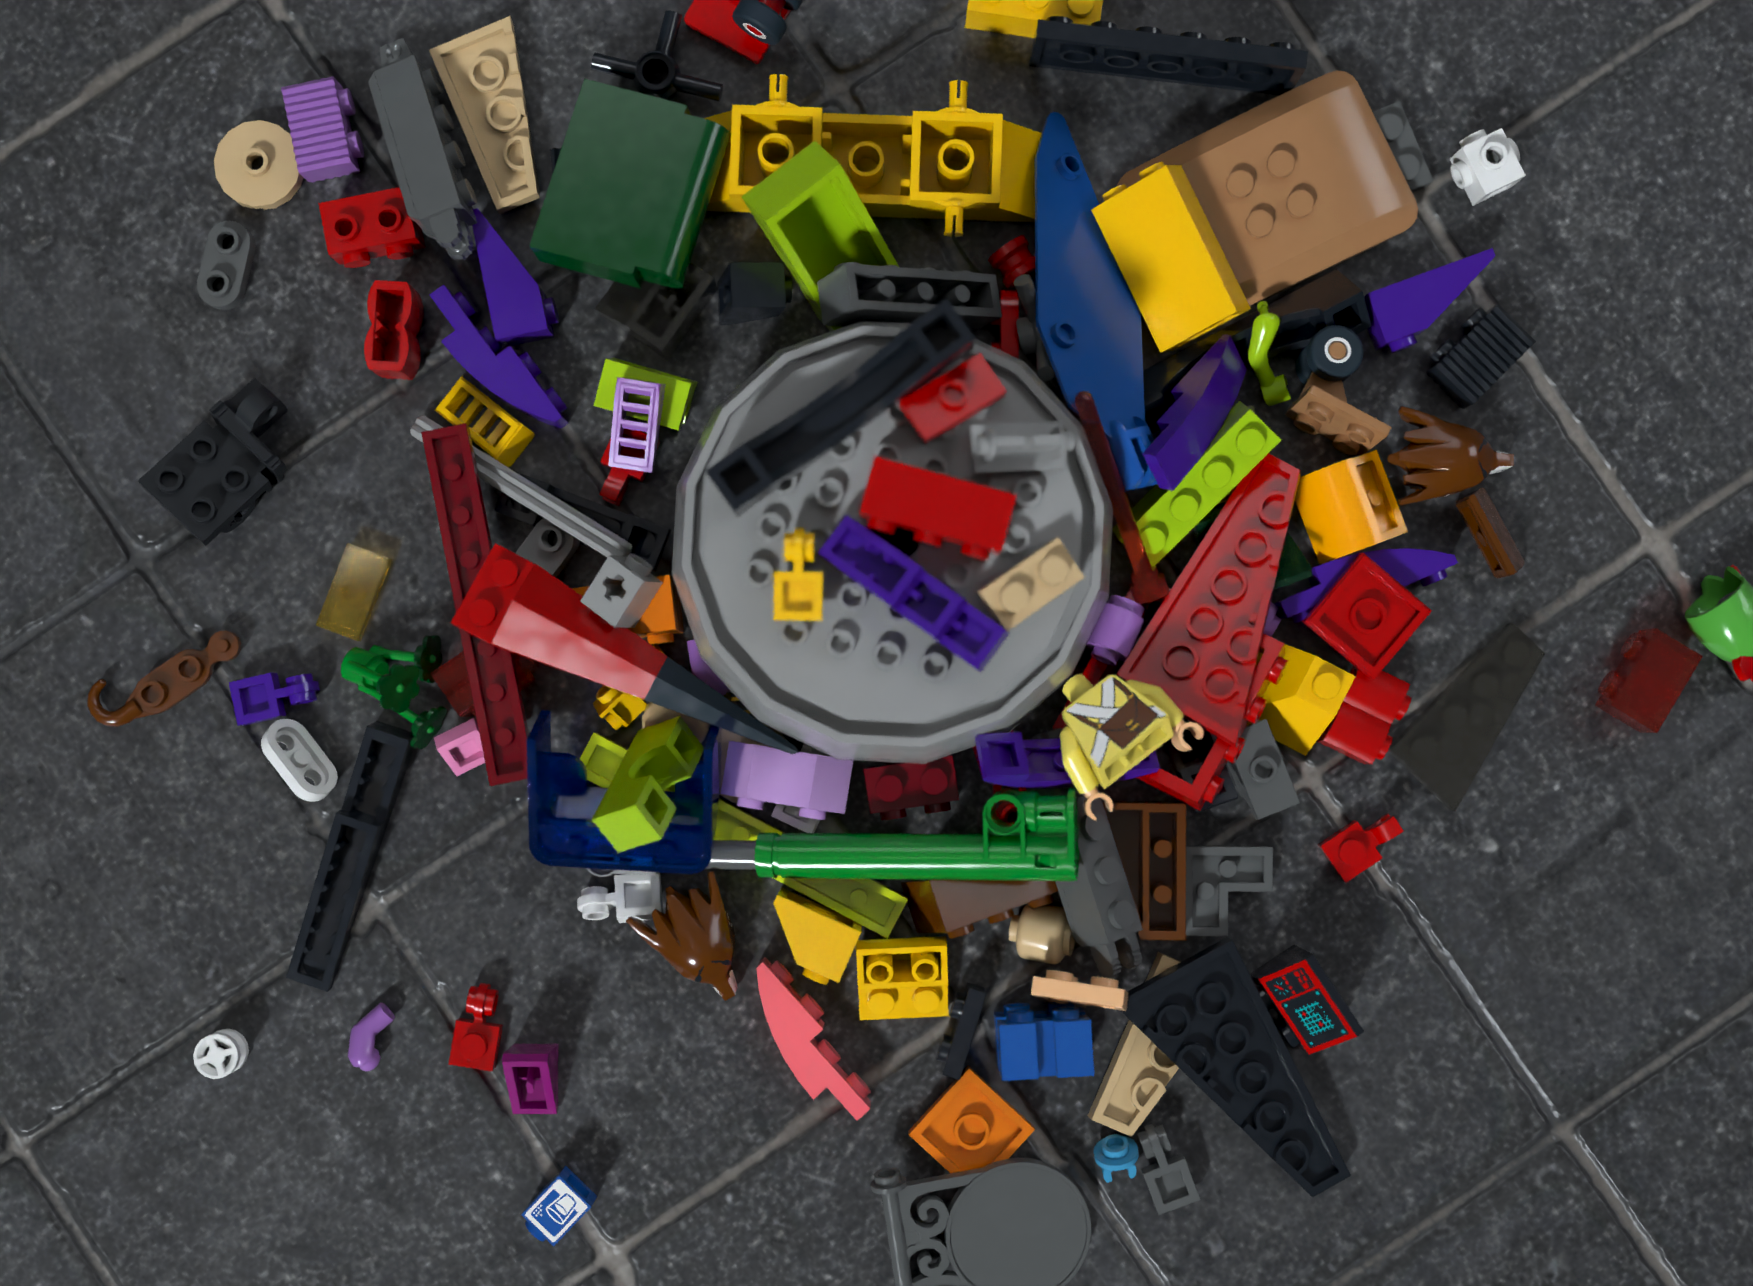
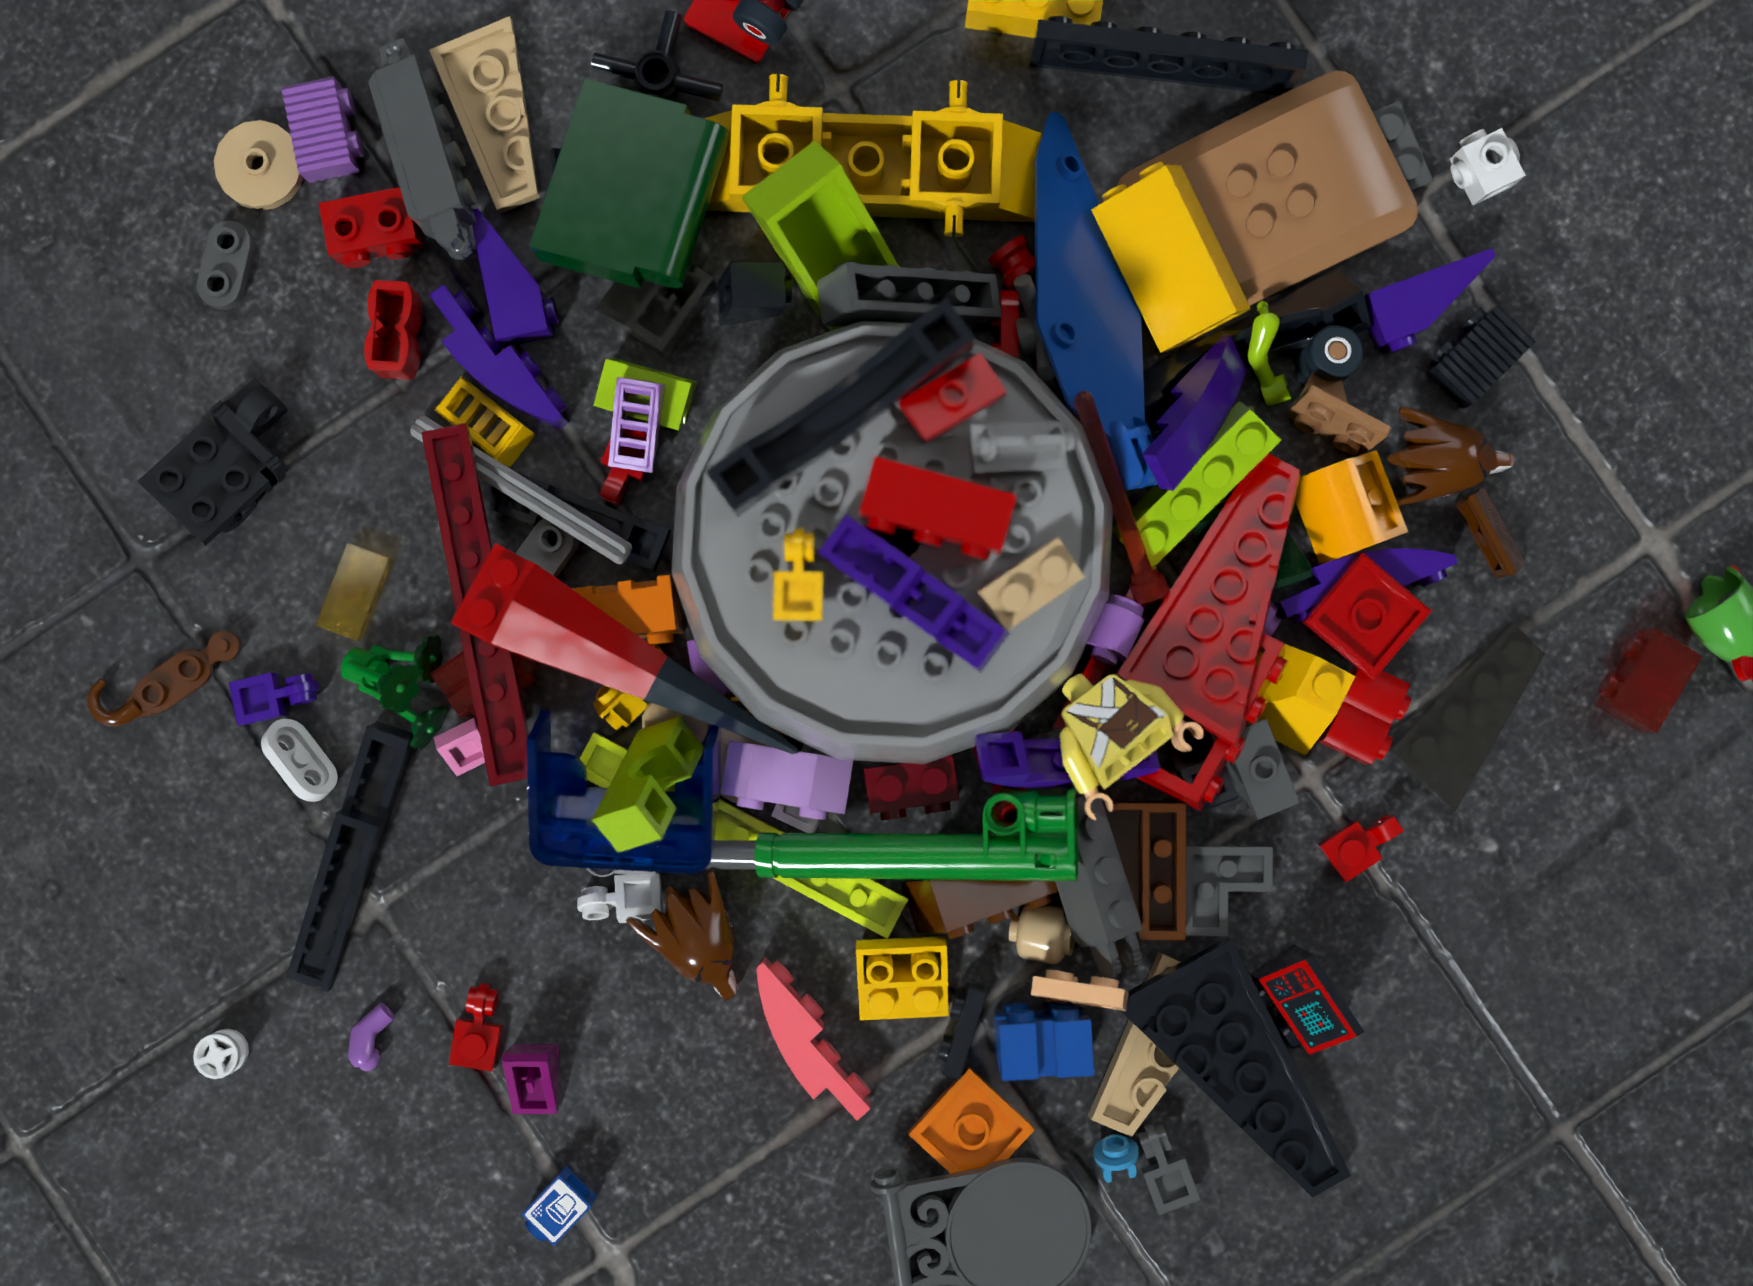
light grey brick [581,554,663,628] -> none
yellow slope [774,887,862,985] -> none

